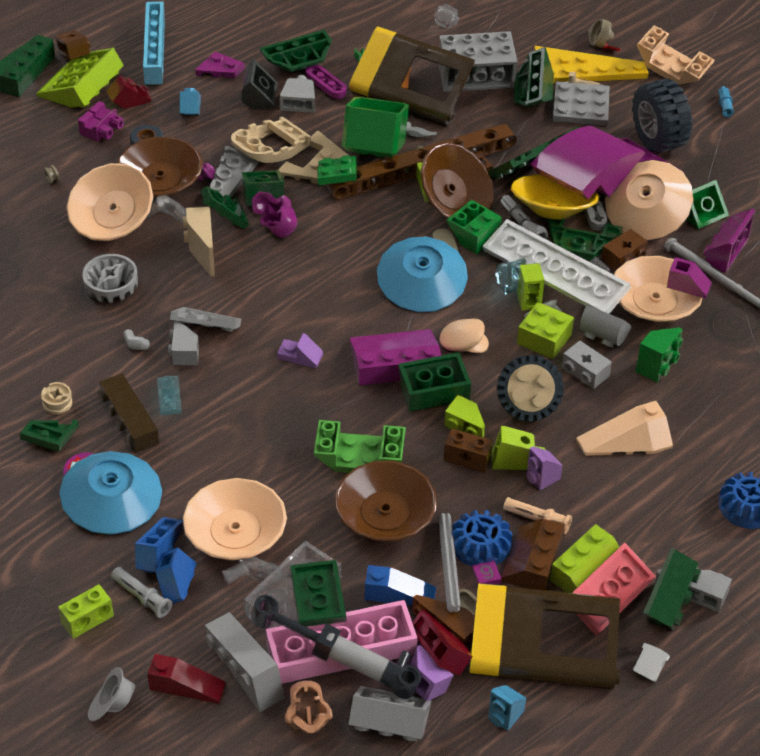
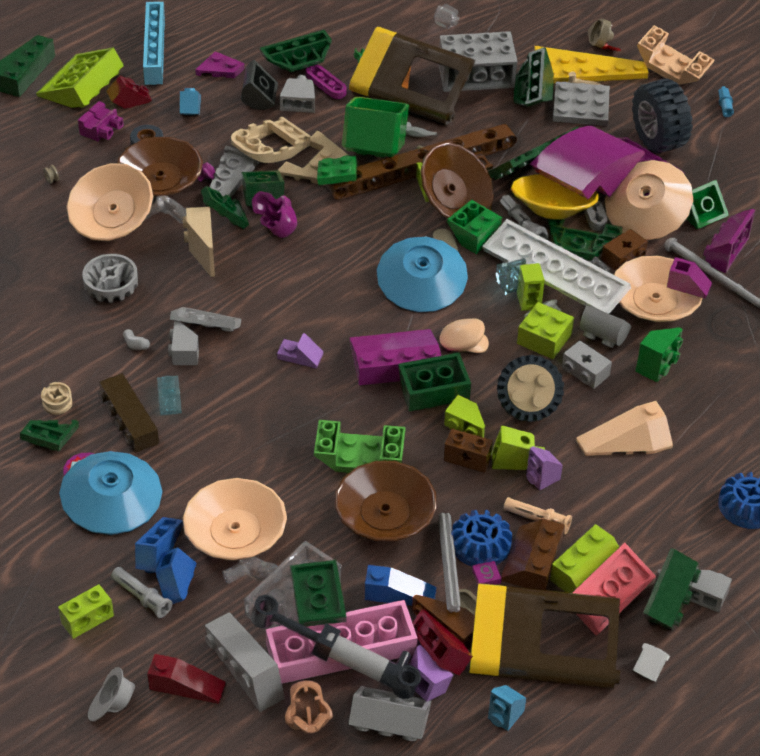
reddish brown brick [55,30,91,60] -> none

